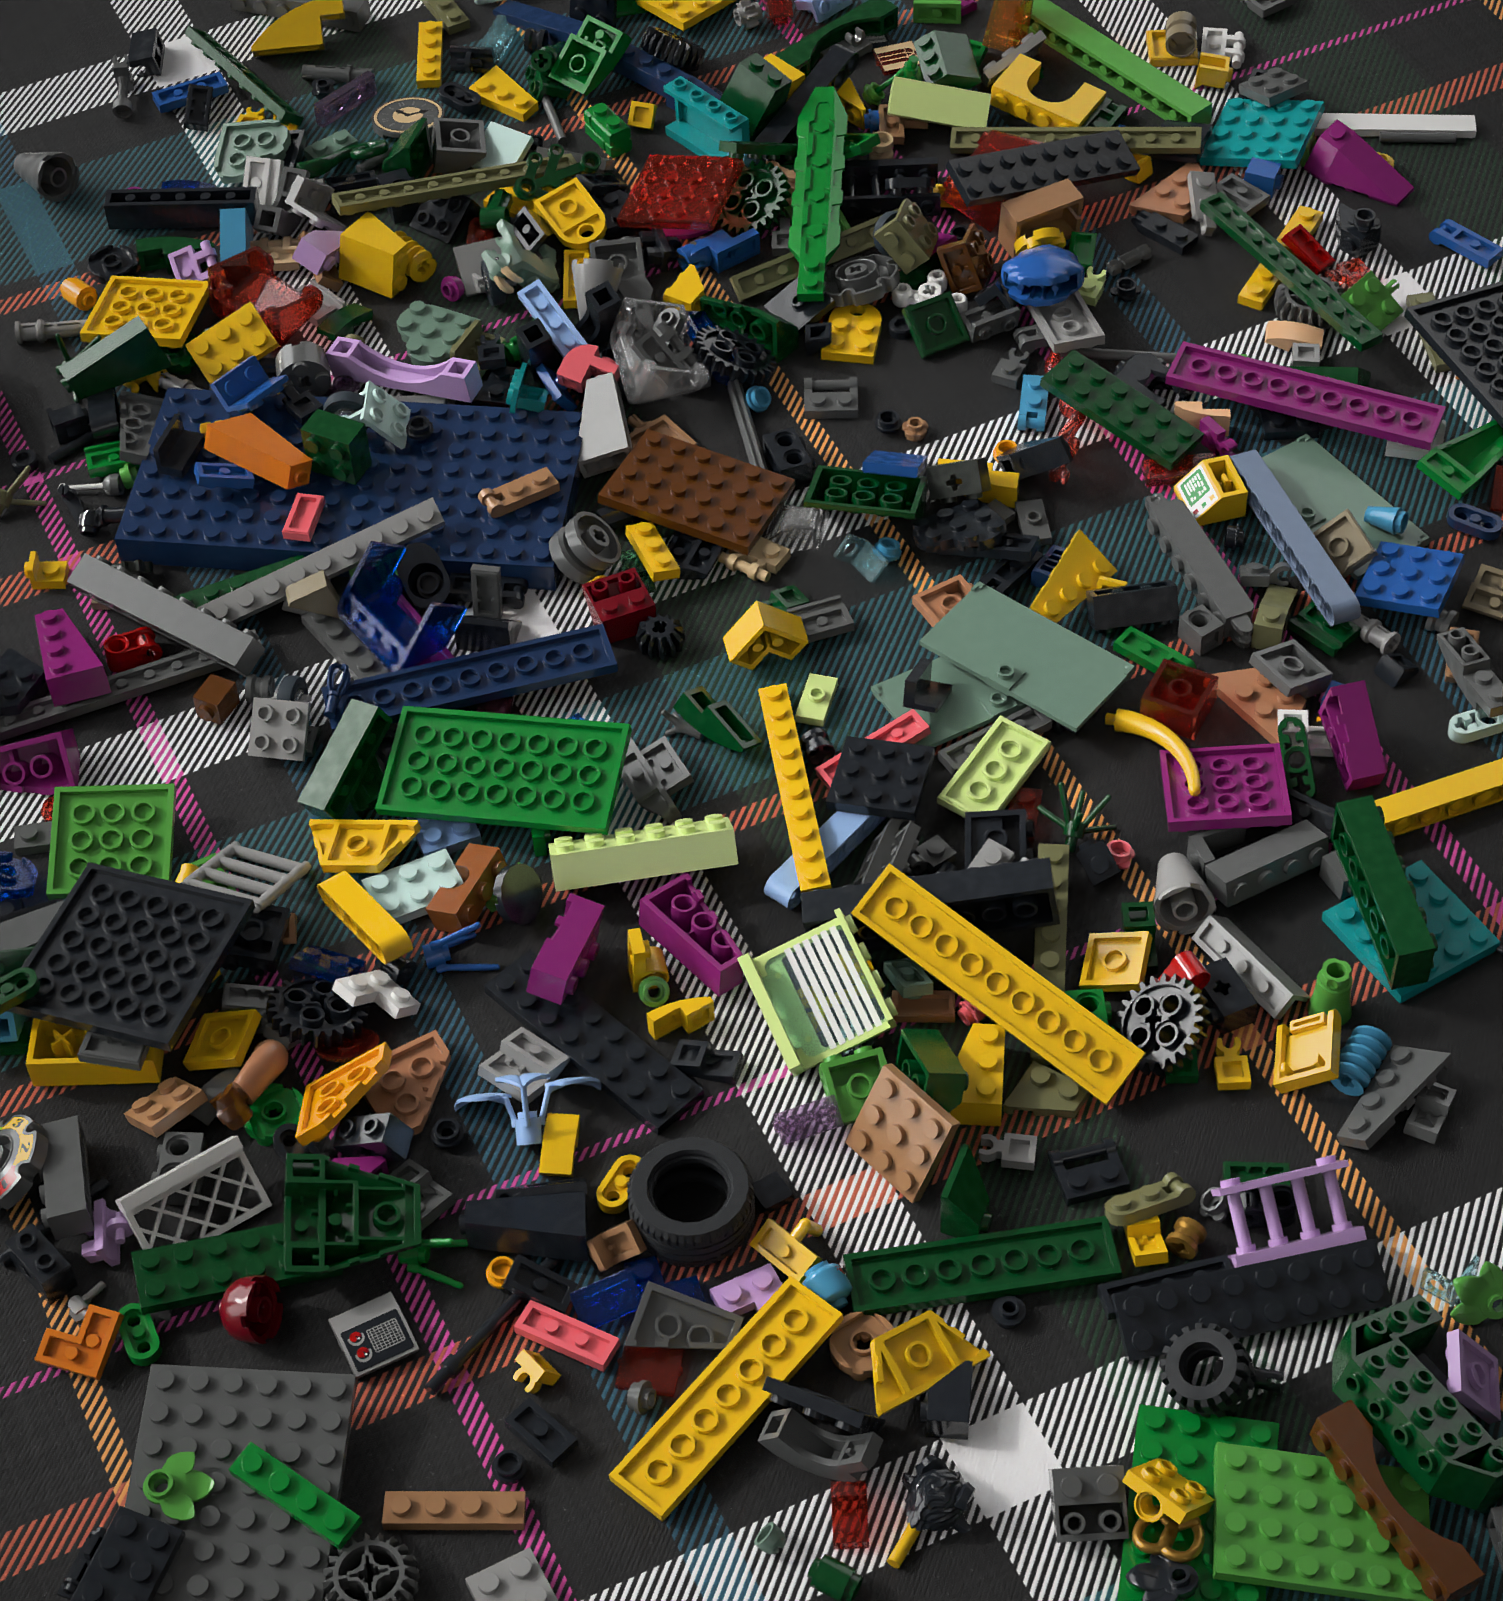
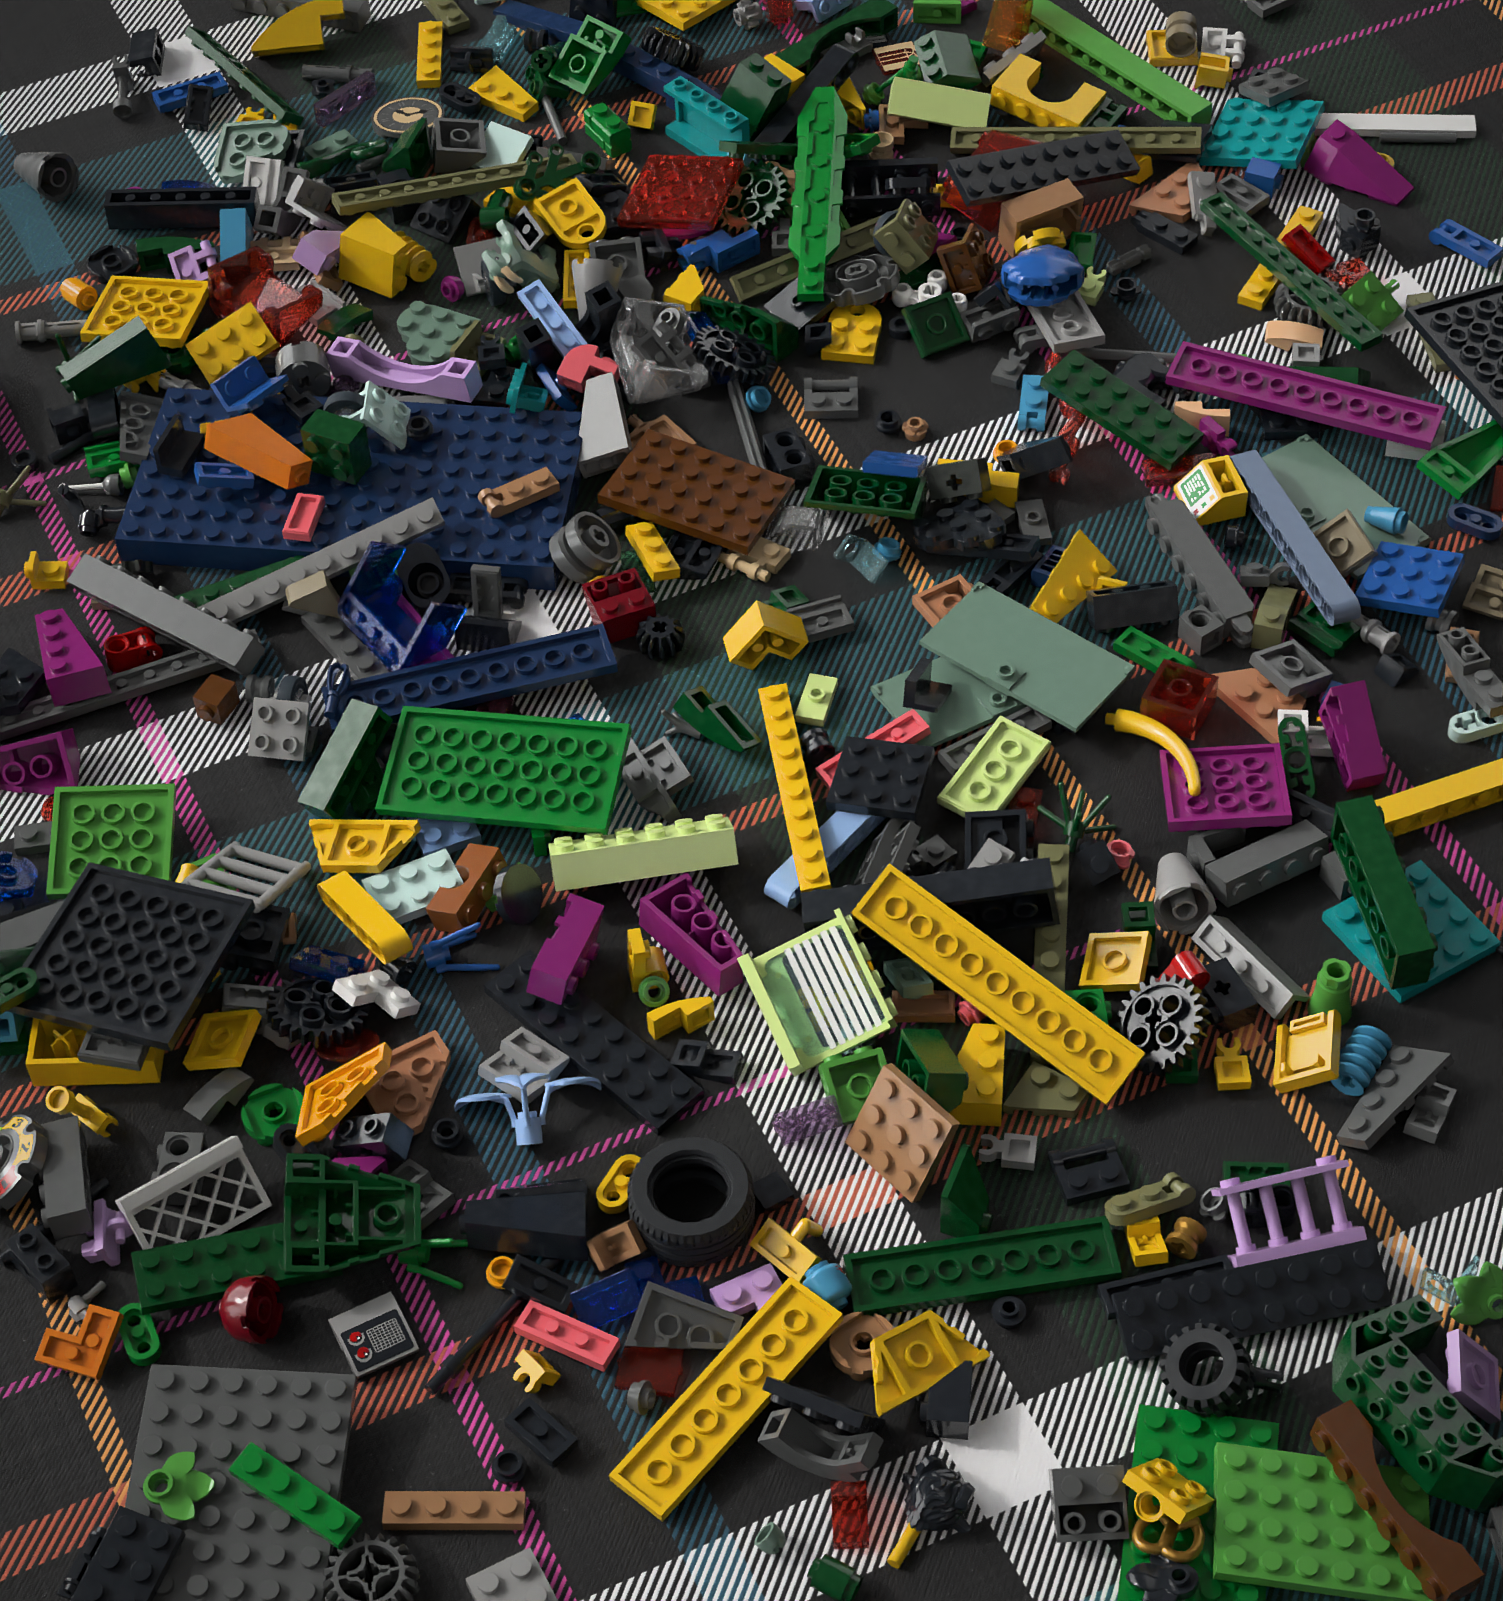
medium nougat plate [124,1077,208,1138] -> none
nougat piece [209,1039,289,1130] -> none
yellow slope [539,1113,580,1177] -> none
none -> yellow bar [46,1086,118,1137]

